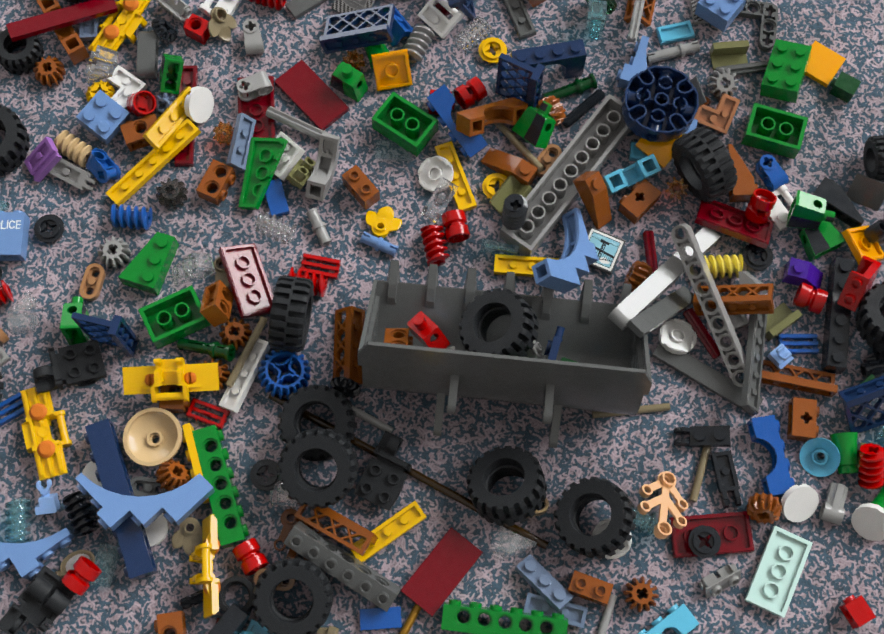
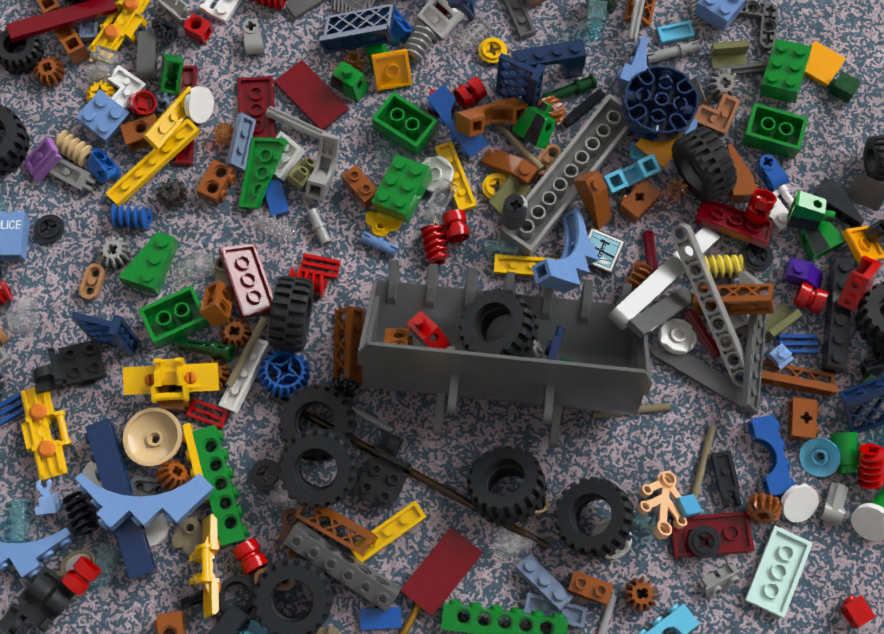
green torso [60,296,89,345] -> none
dark tan plate [208,7,238,42] -> none
light grey piece [236,71,273,101] -> none
black hinge [674,426,731,448] -> none
none -> green brick [371,154,433,224]
none -> dark azure tile [675,494,703,518]

